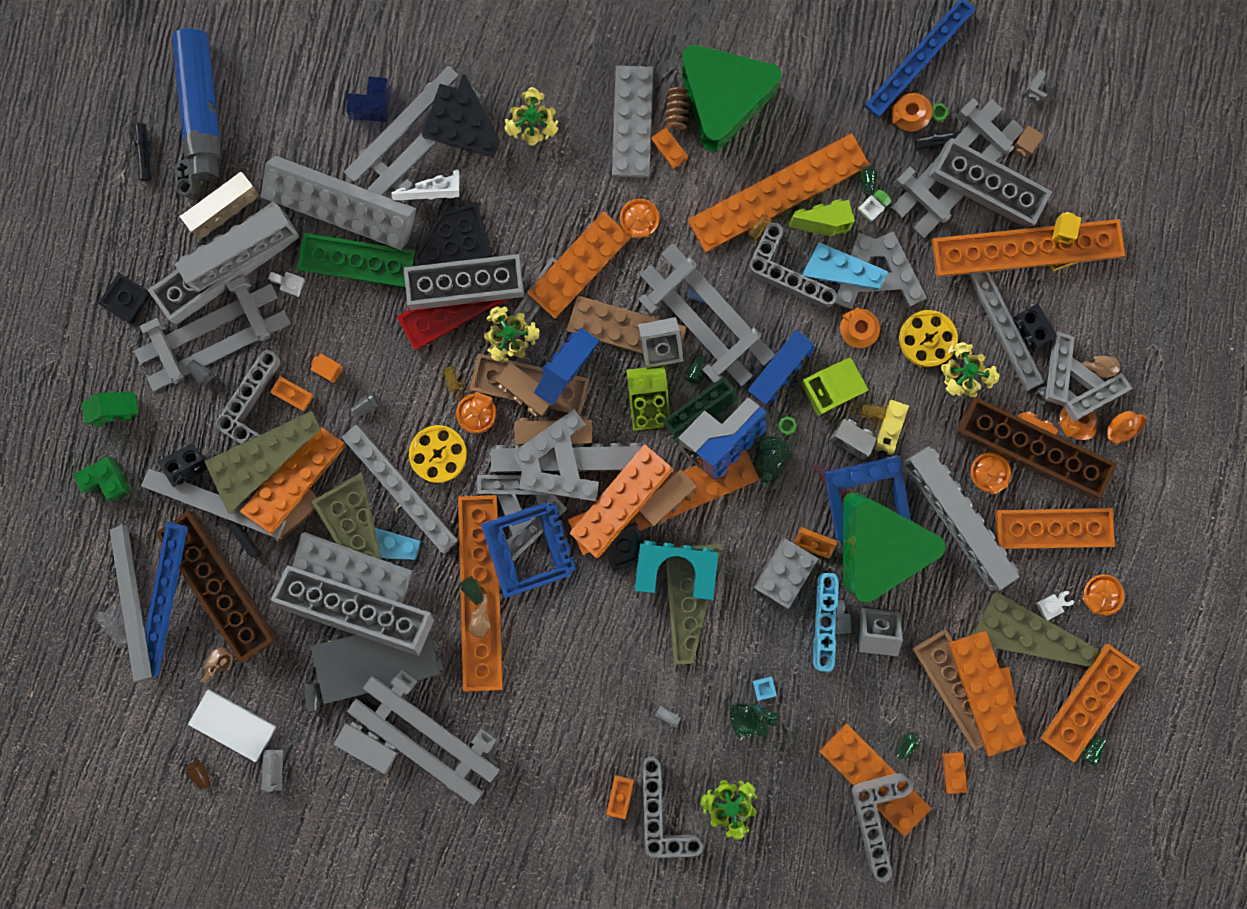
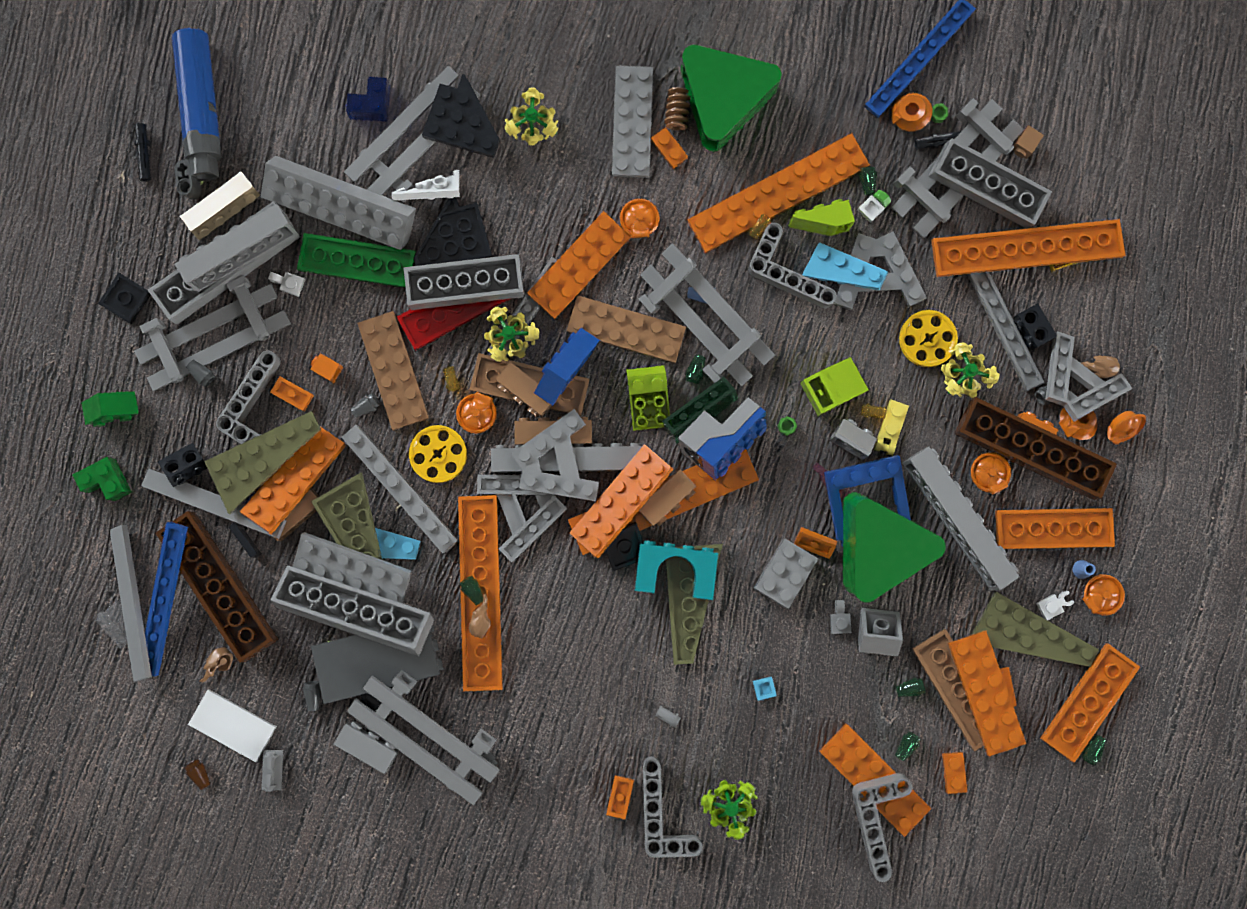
blue hinge [481,502,576,598] -> none
light grey slope [638,317,684,368] -> none
clear green helmet [729,703,779,740] -> none
blue wedge [748,330,815,405] -> none
clear green helmet [754,436,792,484] -> none
medium azure piece [813,573,838,672] -> none
orange piece [840,307,880,348] -> none
light grey bracket [1024,70,1047,104] -> none
yellow brick [1052,212,1081,244] -> none
none -> medium nougat plate [357,311,429,431]
none -> clear green cone [895,677,926,697]
none -> medium blue cone [1073,560,1096,579]

